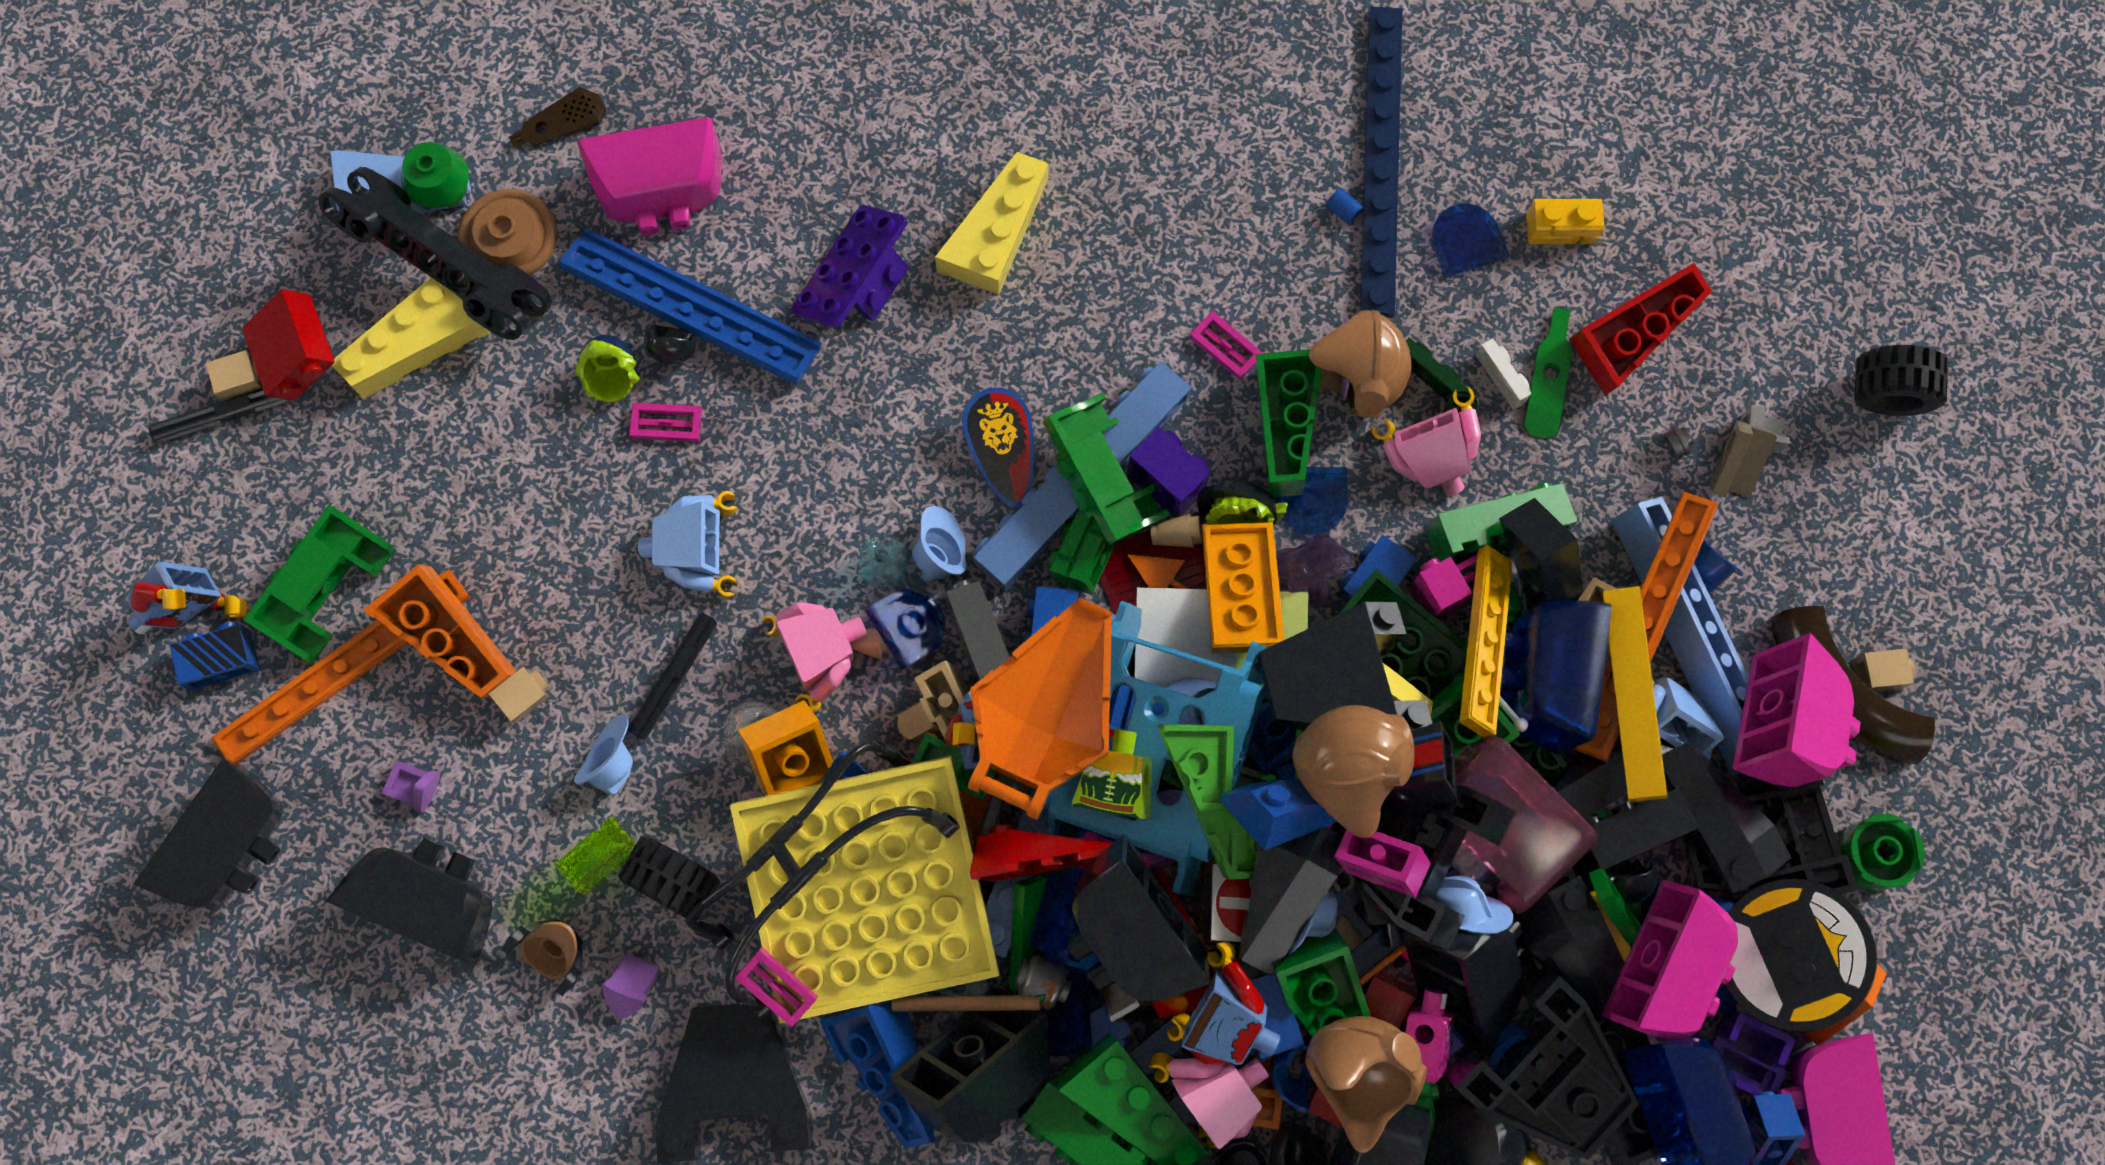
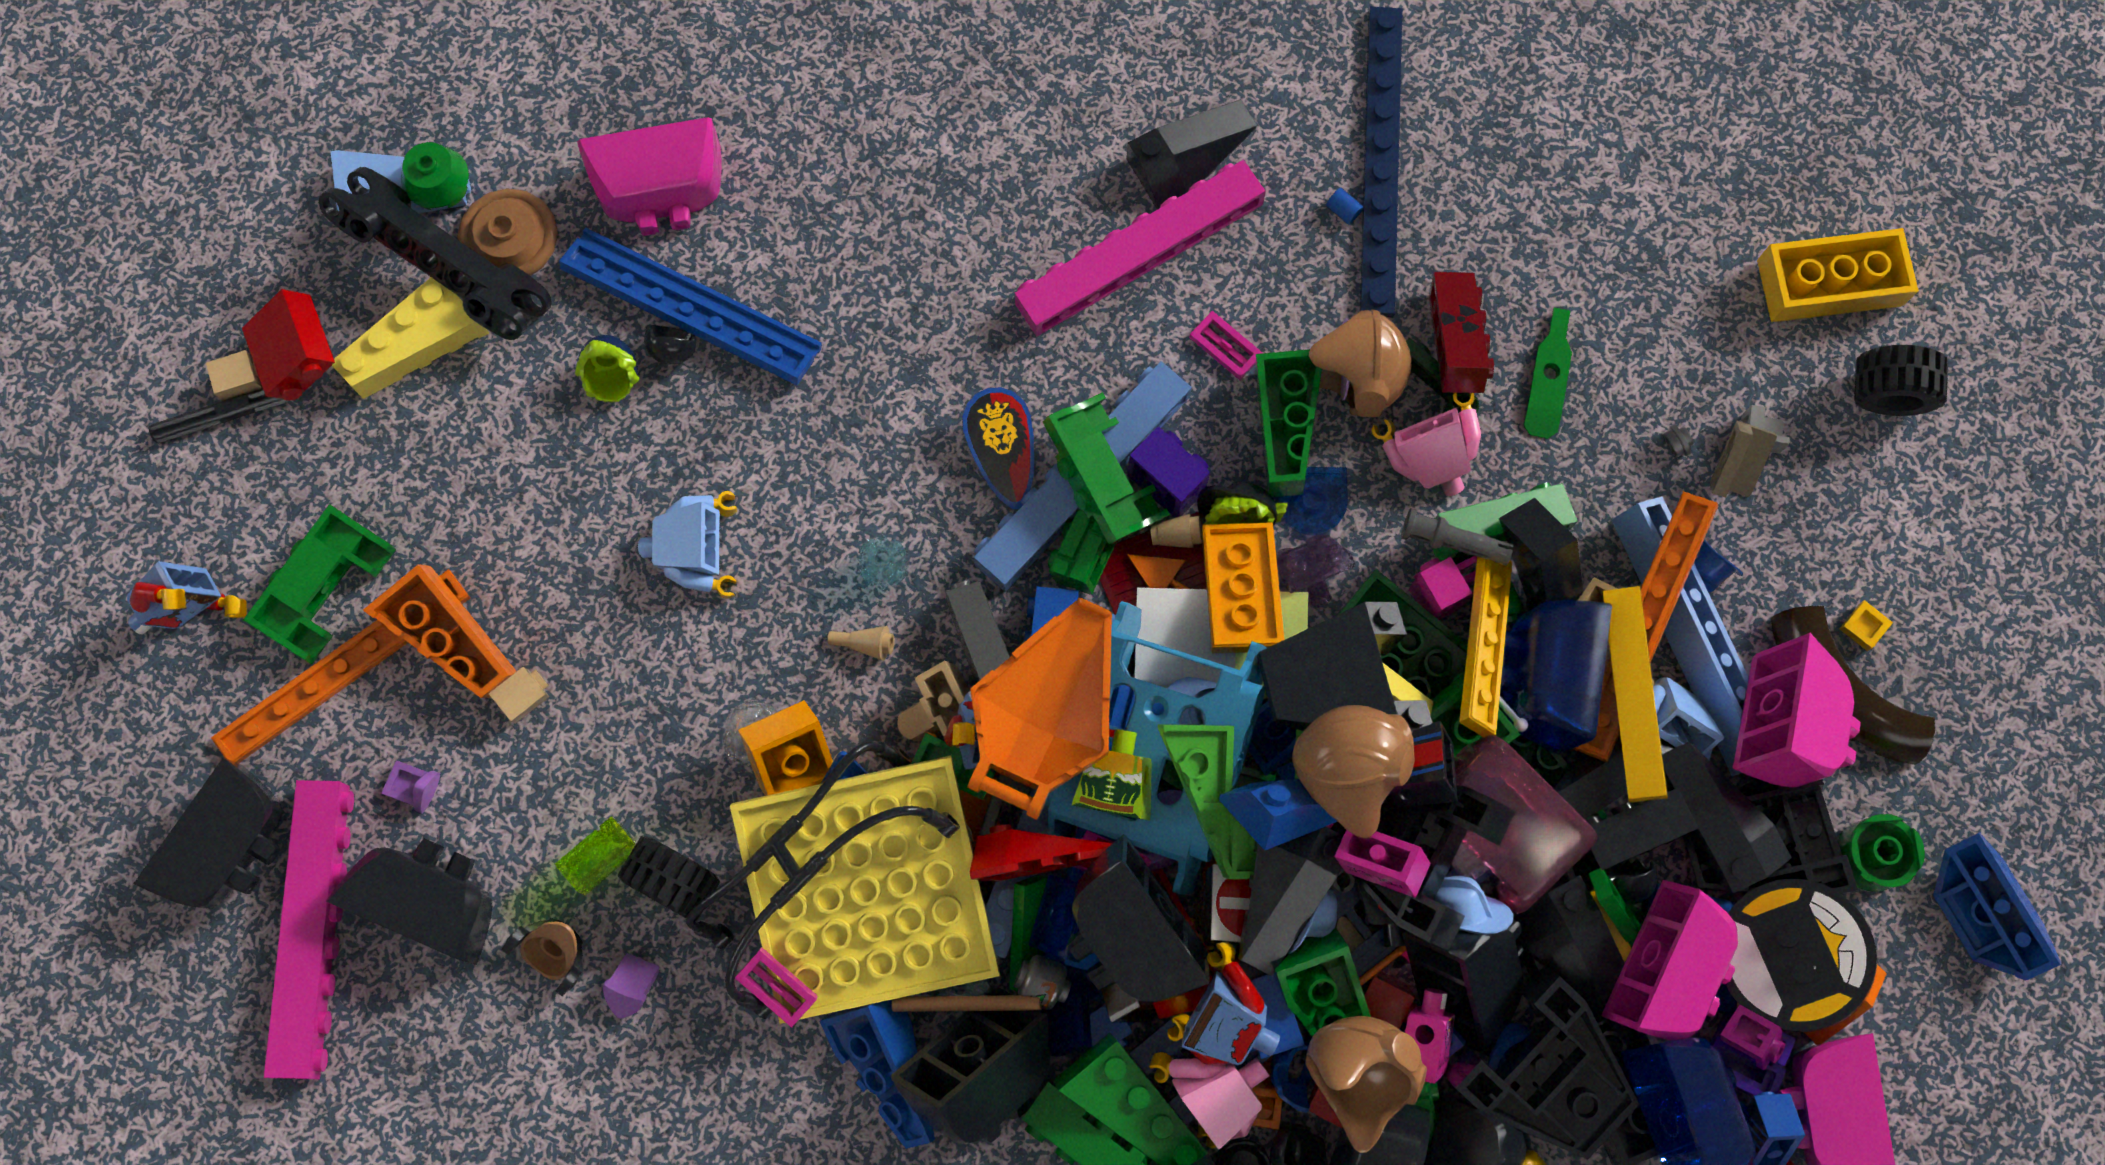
blue brick [169,622,260,691] -> none
dark brown piece [509,87,607,148] -> none
light blue piece [574,715,633,795] -> none
black axle [628,613,717,740] -> none
dark pink tile [629,403,703,442] -> none
black wedge [655,1004,813,1164] -> none
bright pink torso [762,602,867,713] -> none
dark purple bracket [791,205,909,329] -> none
clear blue tile [864,589,946,670] -> none
light blue piece [912,506,966,582] -> none
light yellow wedge [935,152,1048,295] -> none
blue brick [1339,534,1417,603] -> none
clear blue tile [1431,204,1510,278] -> none
white plate [1475,338,1531,411] -> none
yellow brick [1526,199,1604,244] -> none
red wedge [1569,263,1713,396] -> none
tan brick [1853,649,1915,692] -> none
none -> dark pink brick [264,780,354,1080]
none -> dark pink brick [1015,159,1266,337]
none -> black wedge [1126,99,1257,210]
none -> dark grey pin [1401,508,1514,566]
none -> dark red brick [1429,272,1494,393]
none -> magenta bracket [1720,1005,1785,1070]
none -> yellow brick [1757,228,1919,322]
none -> yellow plate [1839,600,1893,651]
none -> blue wedge [1933,832,2061,981]

